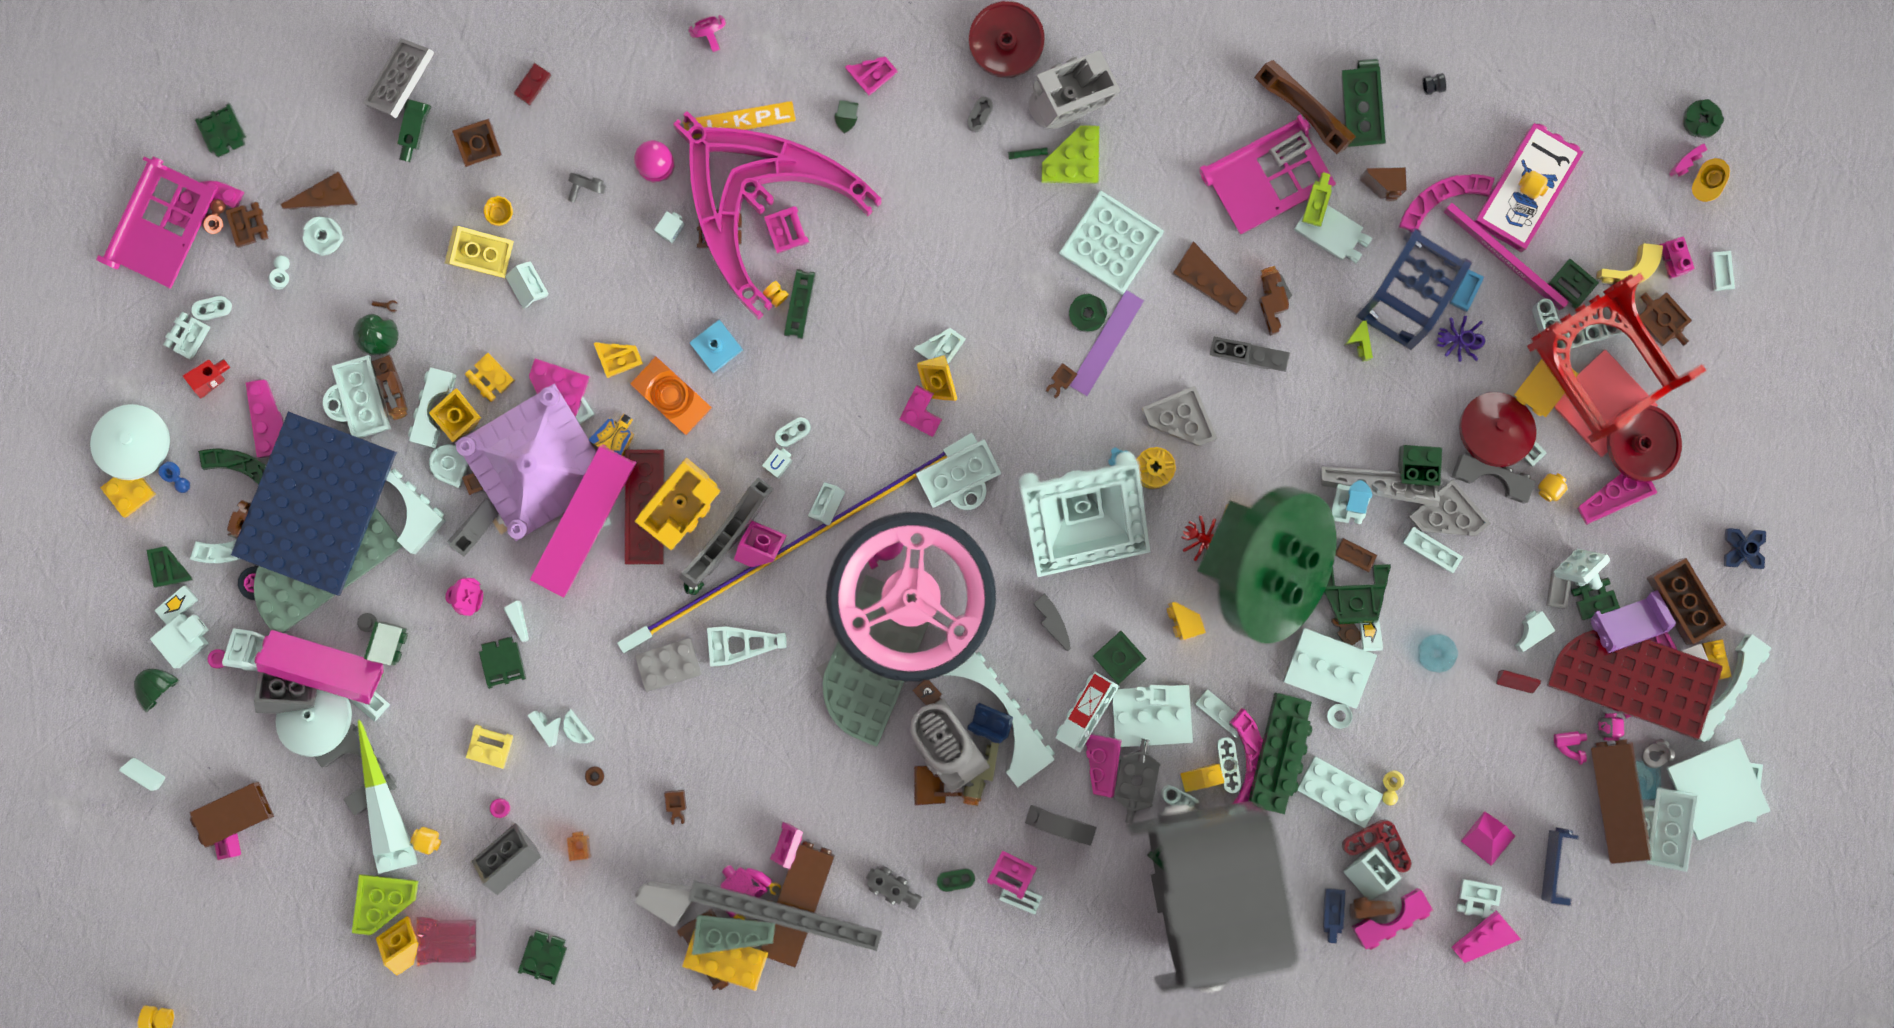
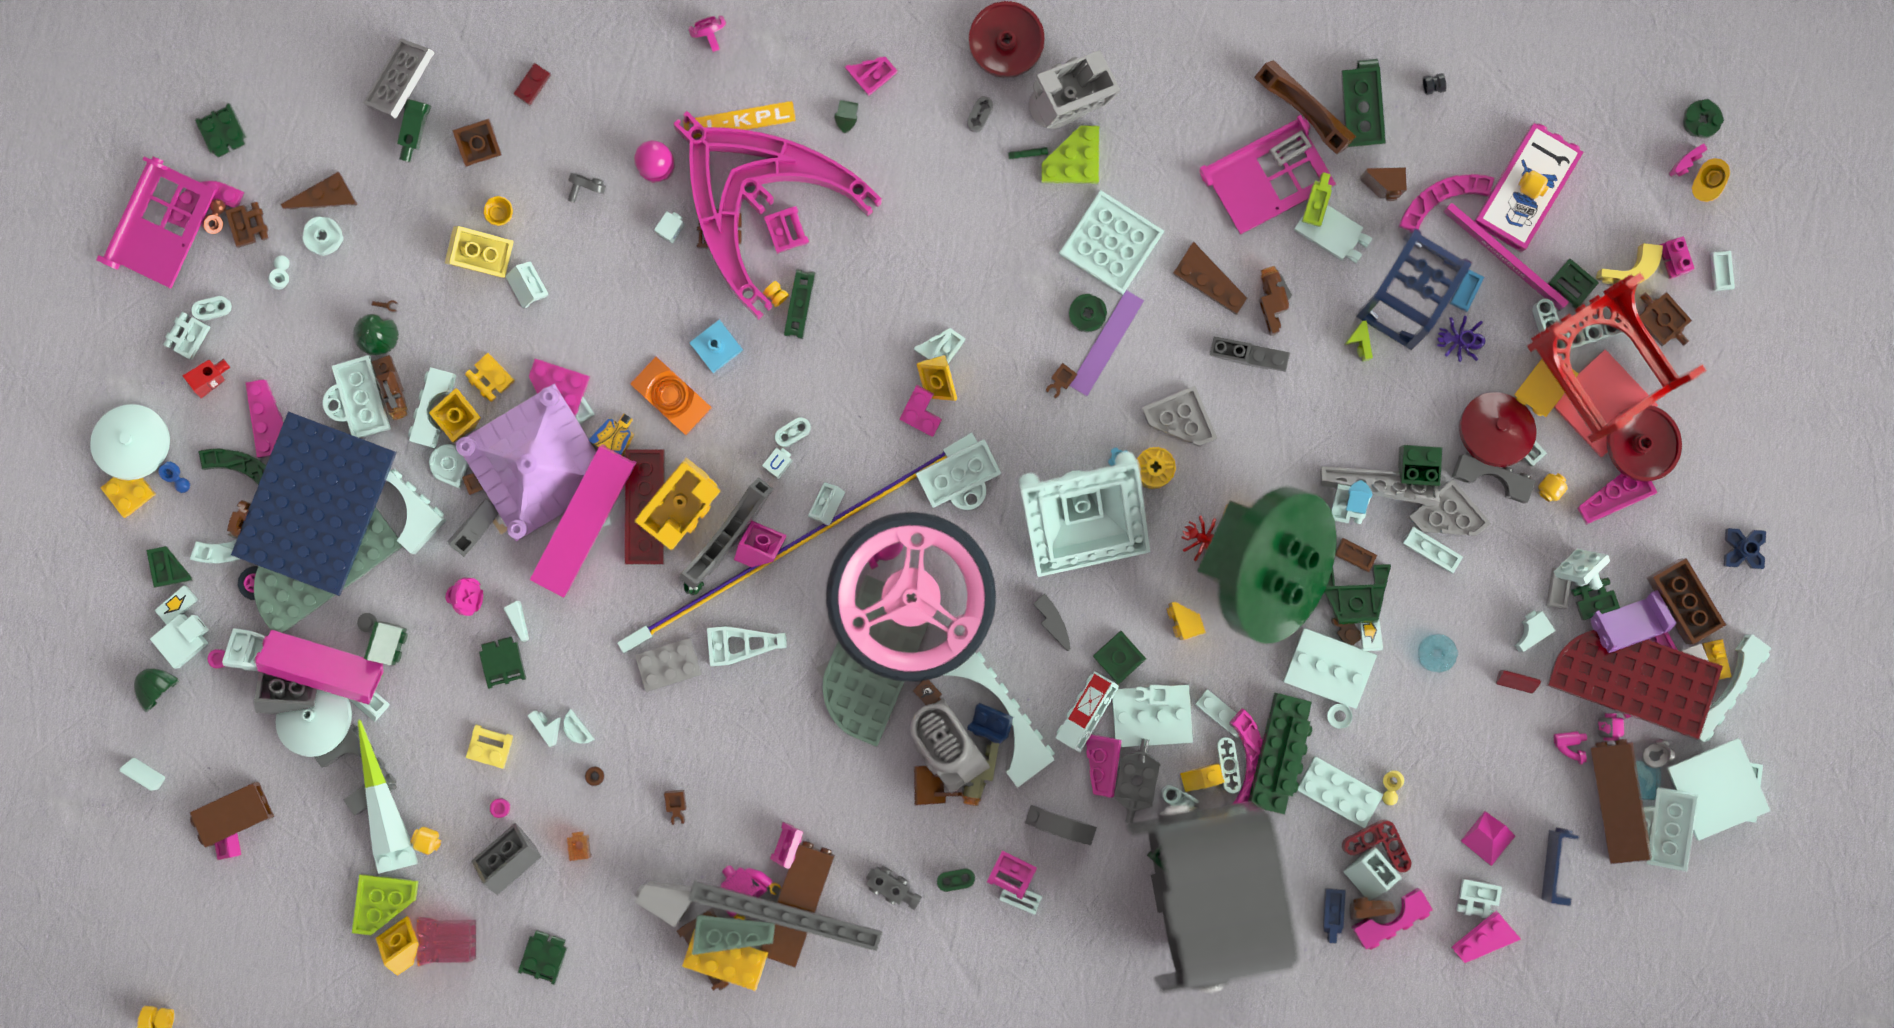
yellow wing [594,342,643,378] -> none

